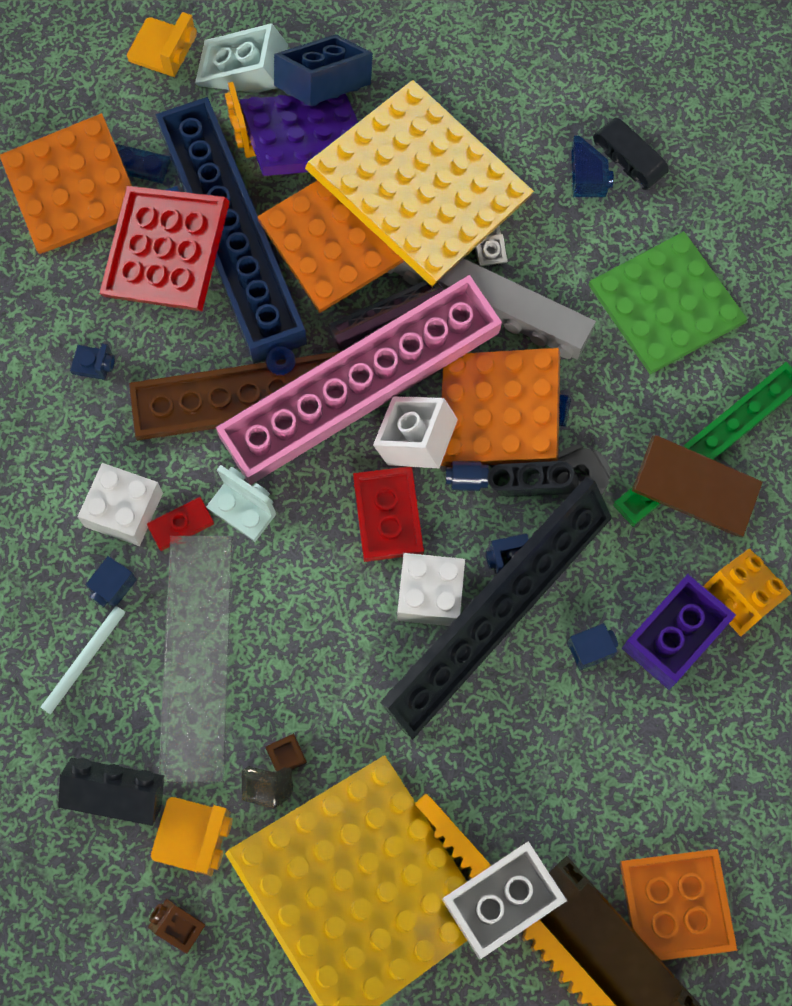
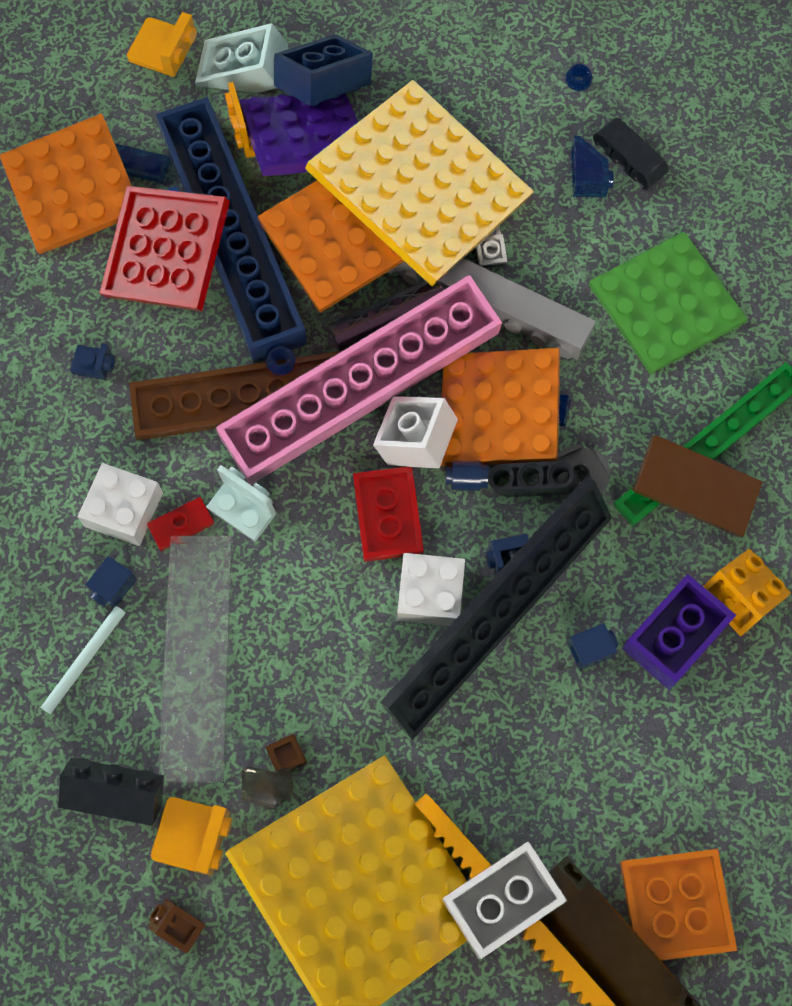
none -> clear blue plate [565,64,593,91]

